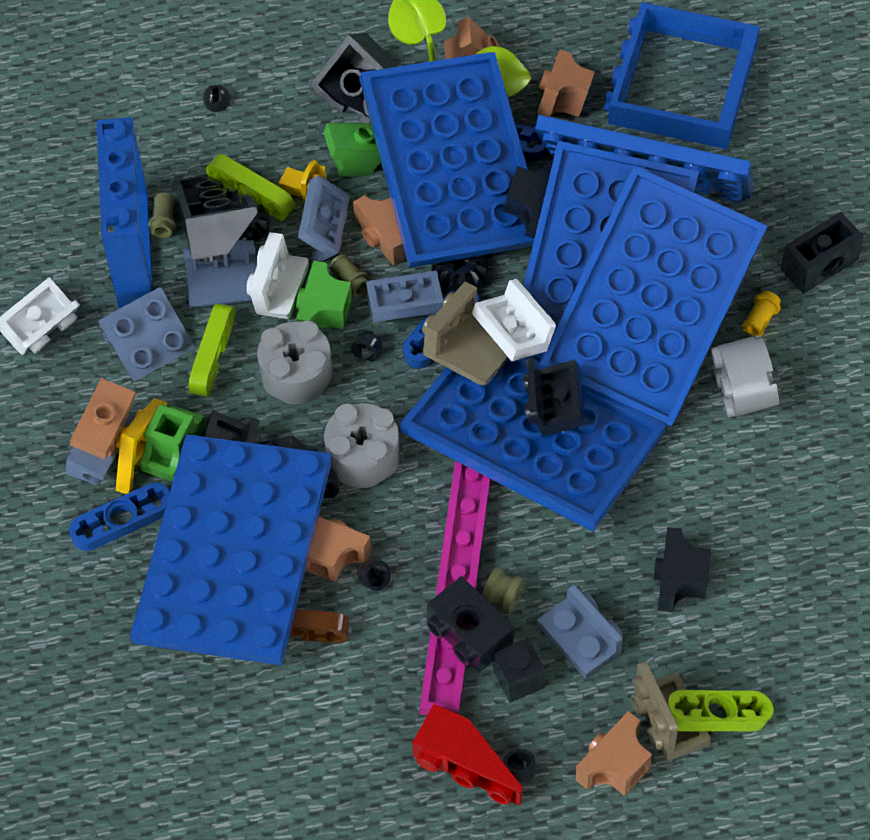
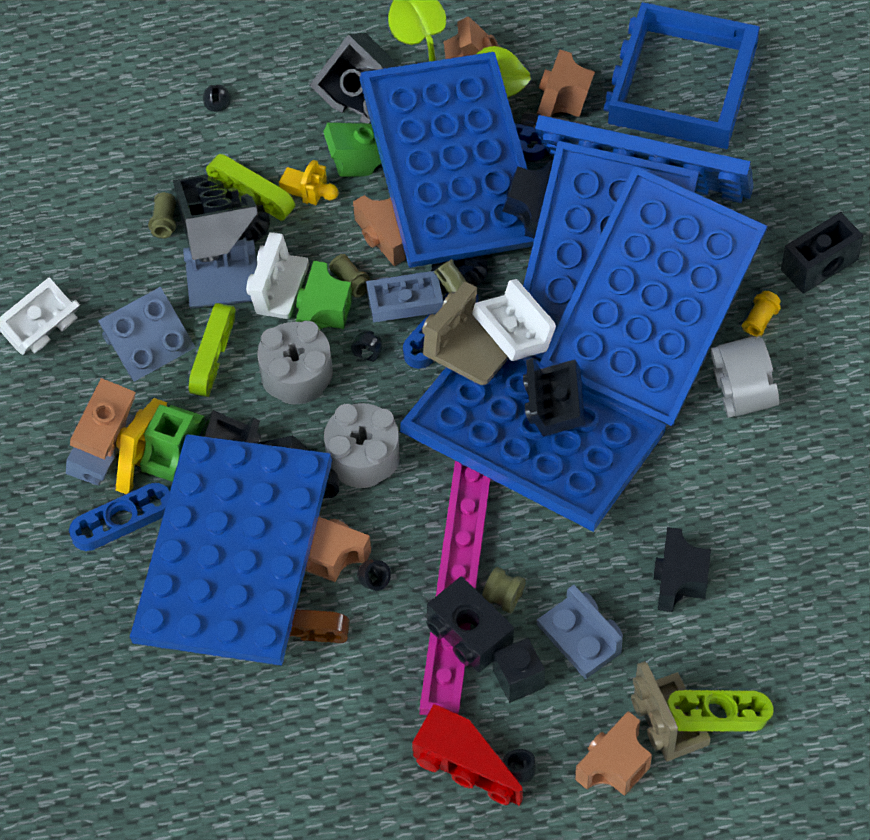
blue window [97,117,153,309] -> none
sand blue bracket [298,175,350,262] -> none
none -> olive pin [433,259,474,293]

